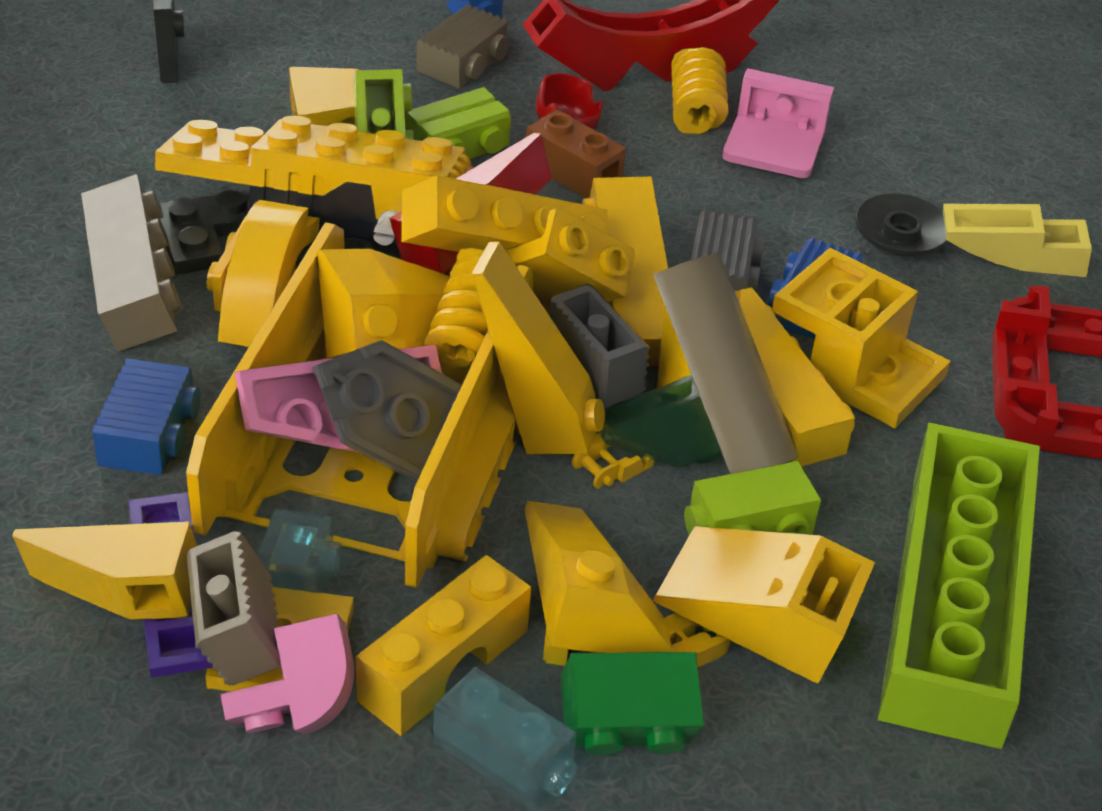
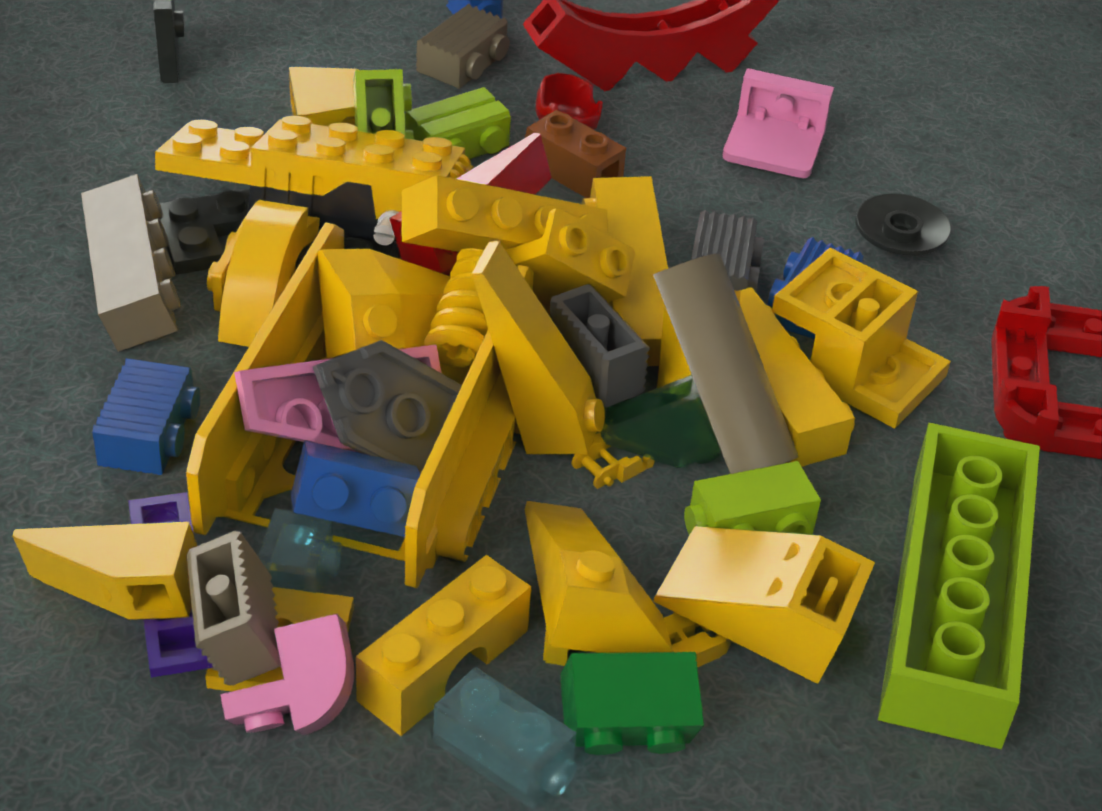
yellow piece [672,47,728,134] -> none
light yellow slope [943,204,1092,277] -> none
none -> blue brick [291,440,420,537]

